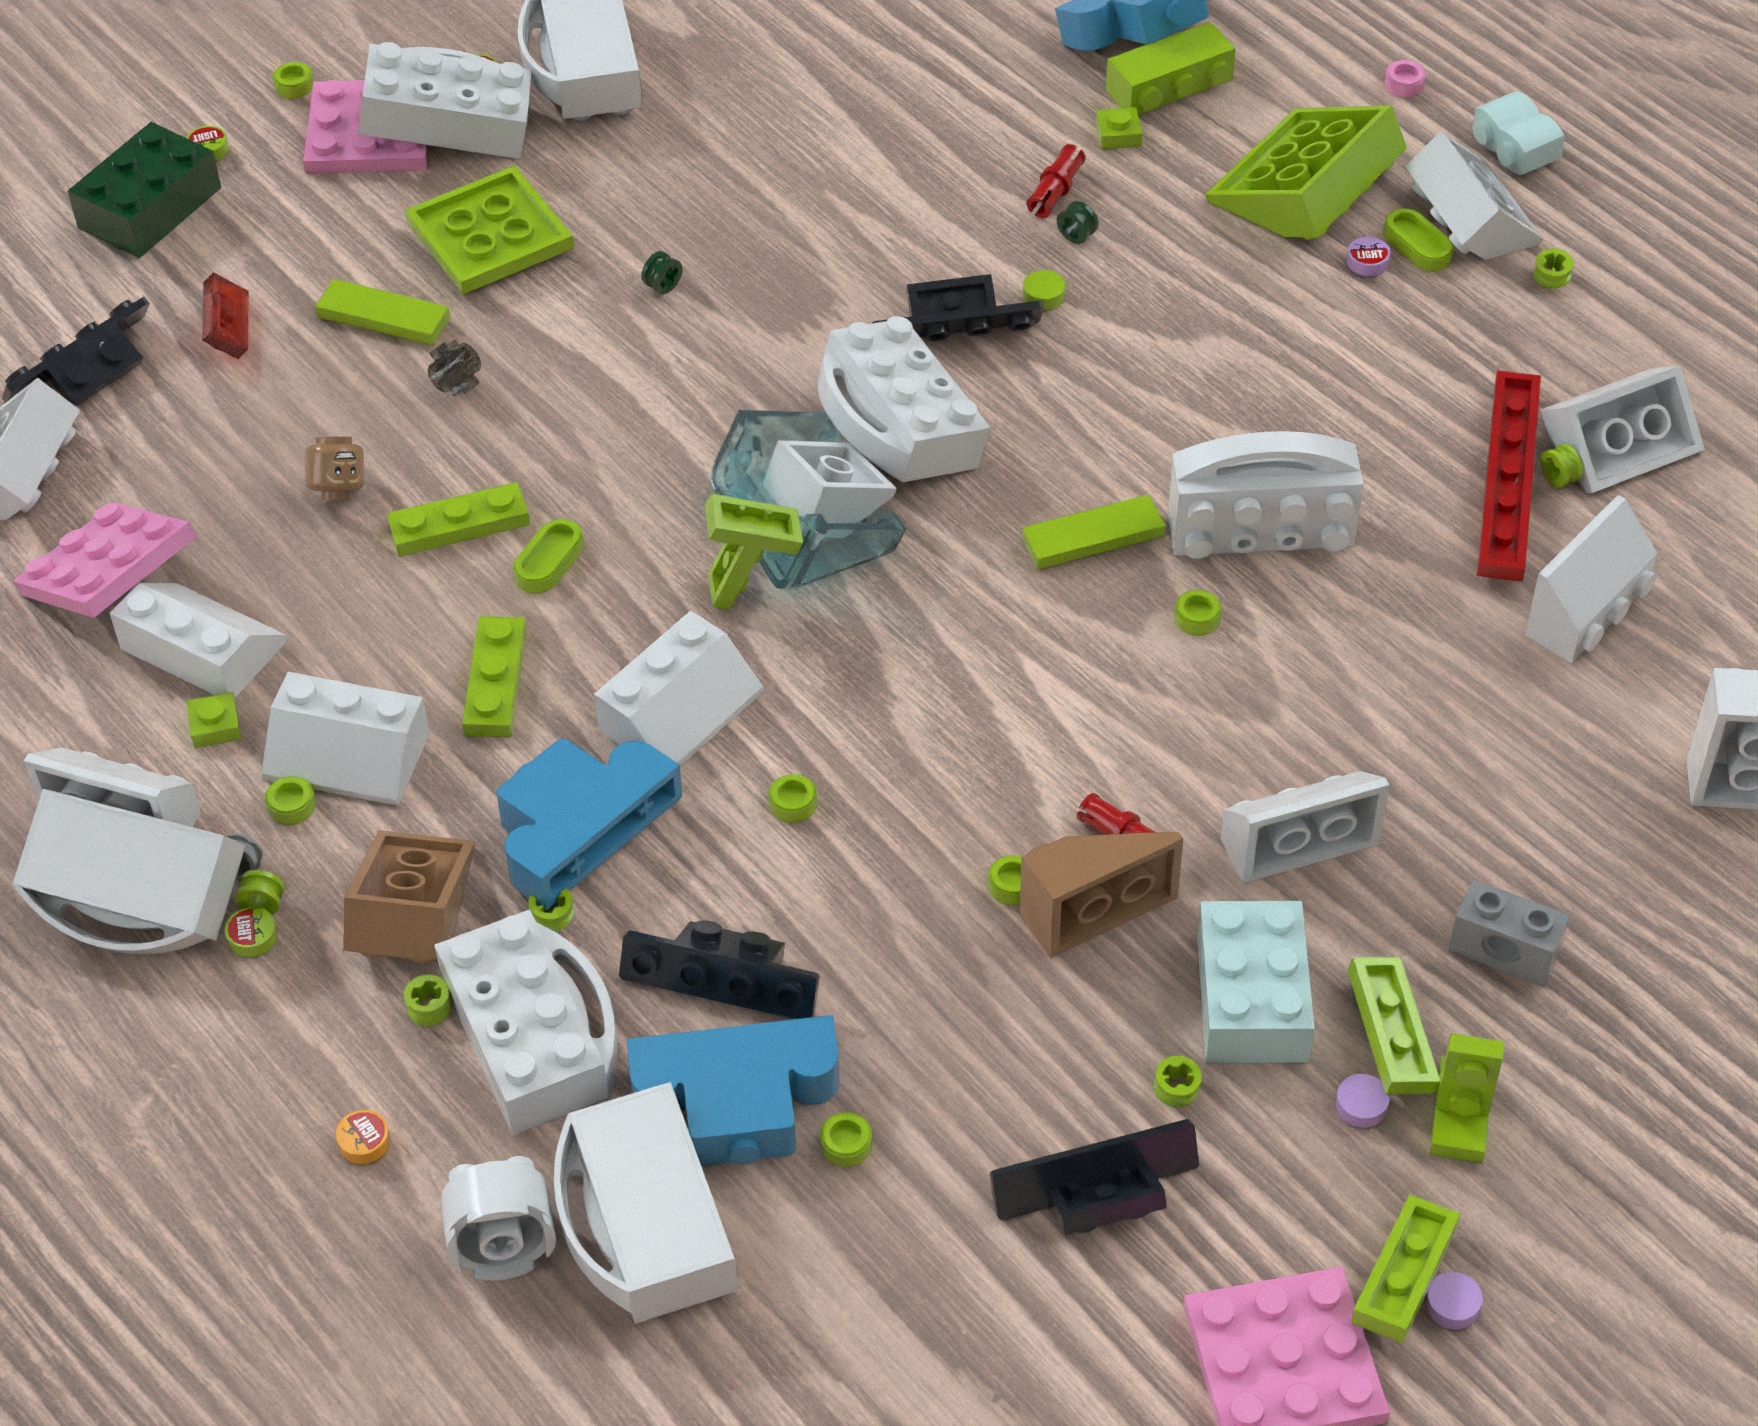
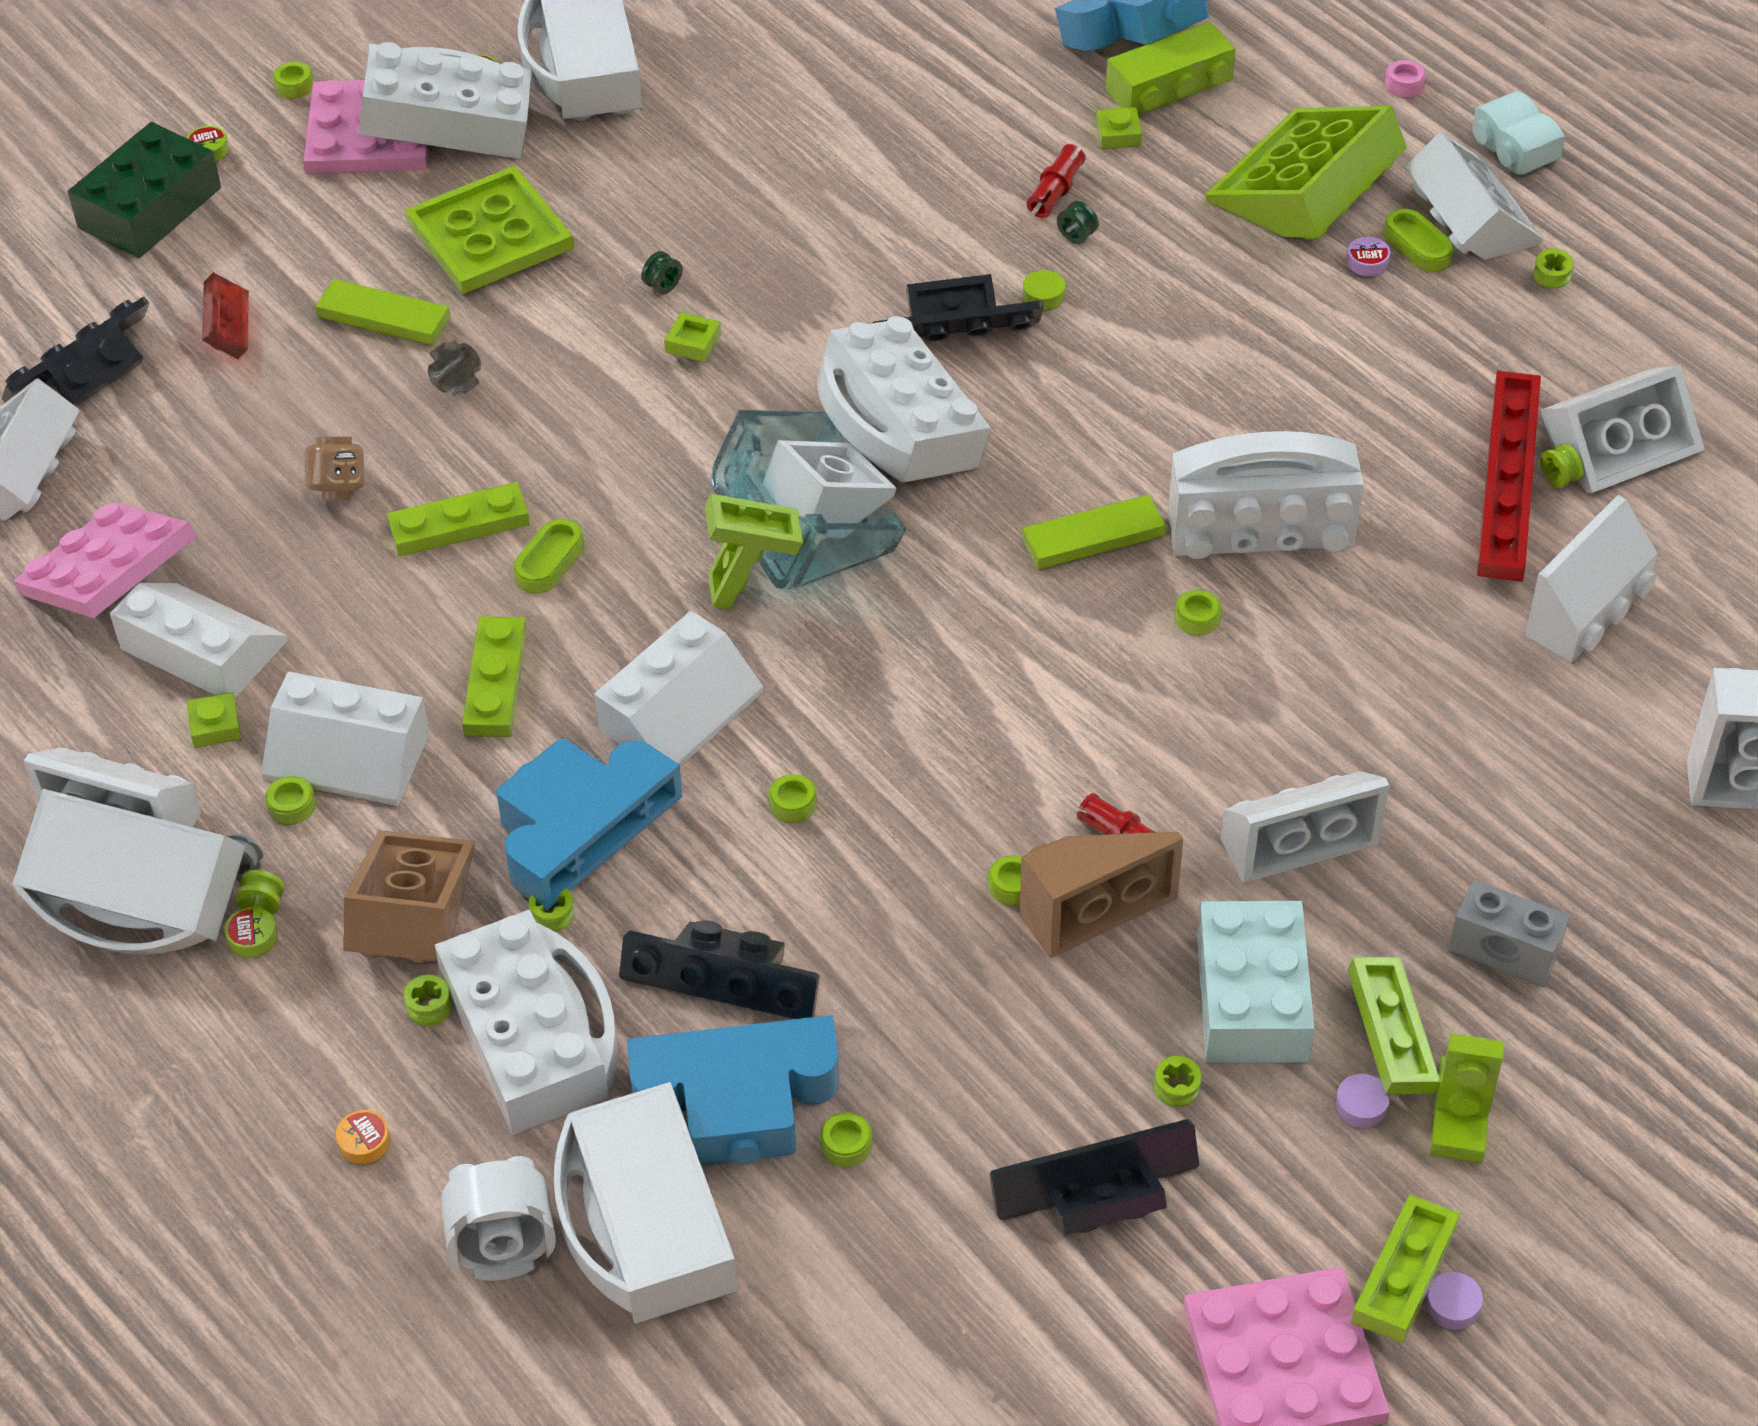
none -> lime plate [664,312,721,362]

